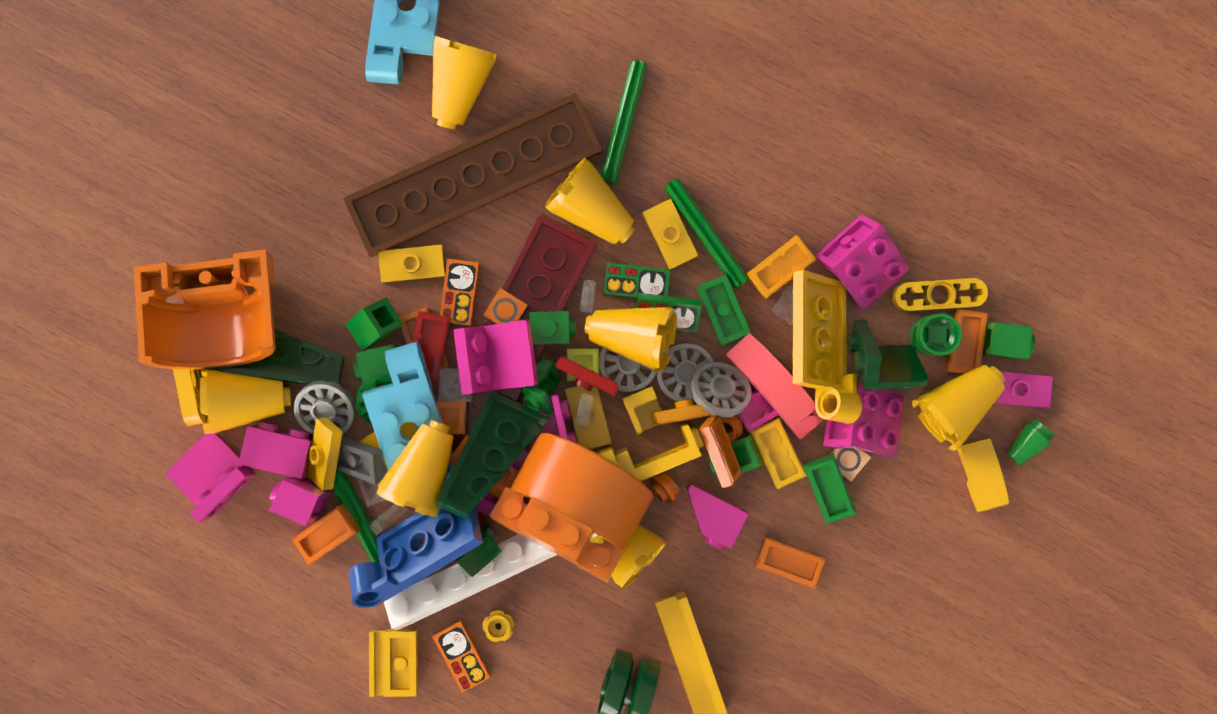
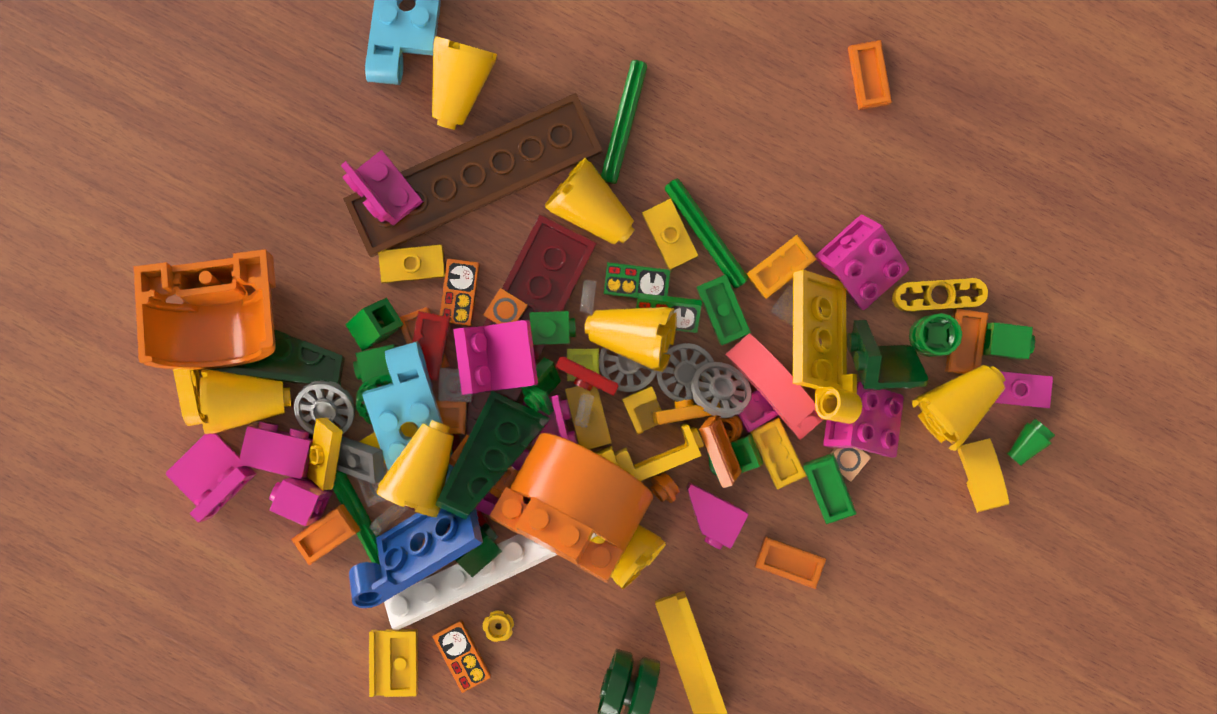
none -> dark pink bracket [341,150,423,226]
none -> orange tile [848,40,892,110]

